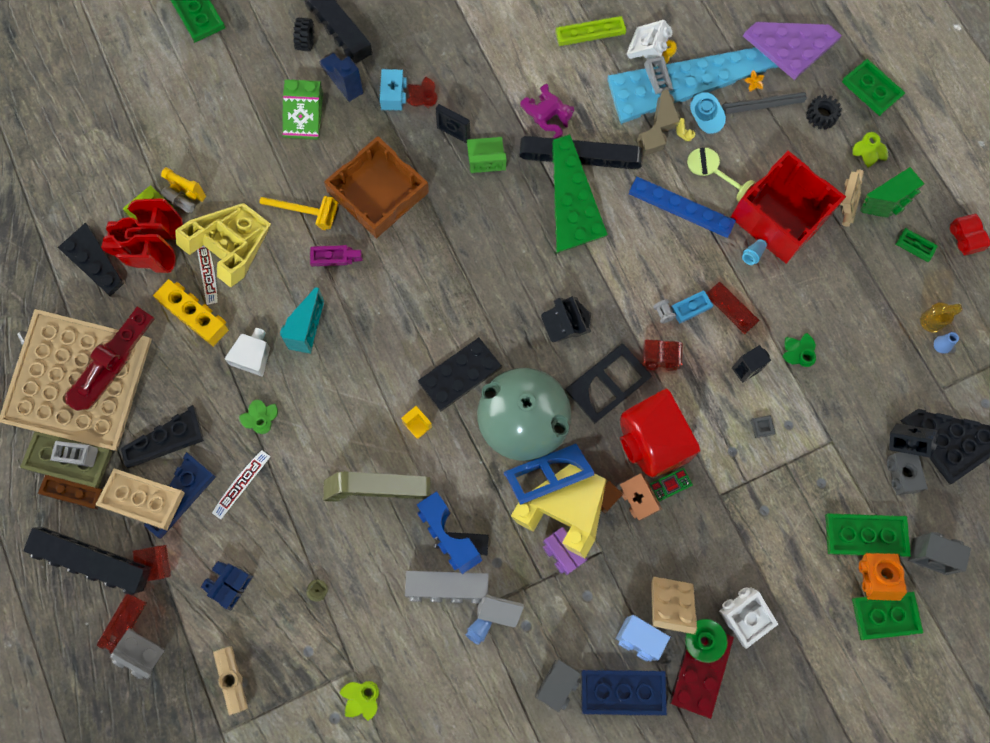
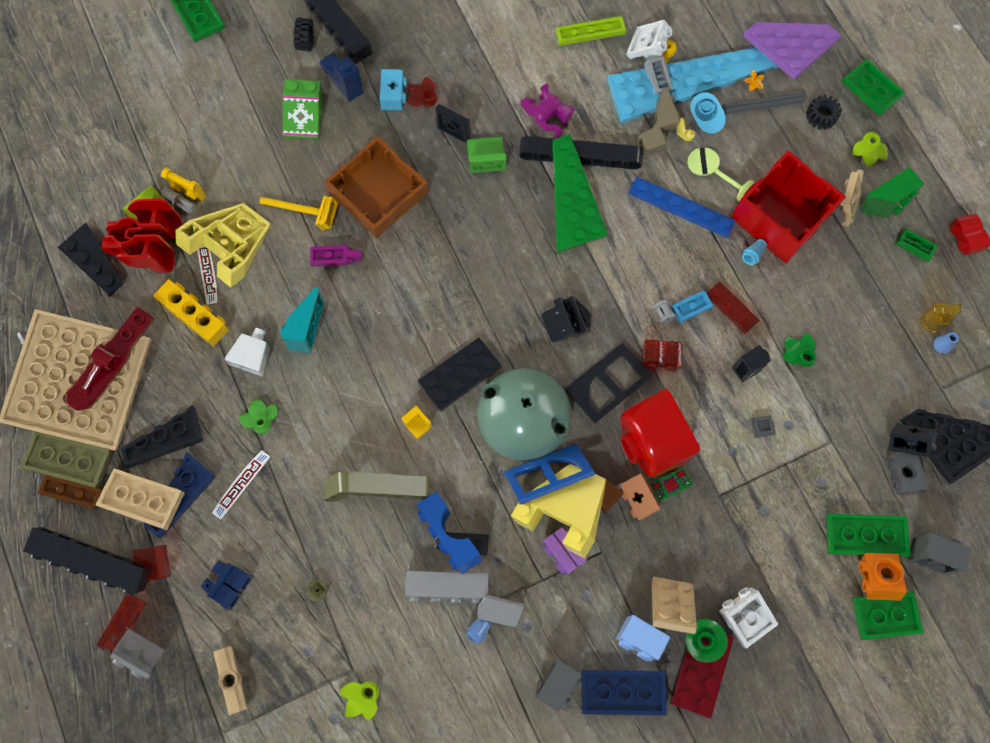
light grey slope [50,441,98,467] -> none

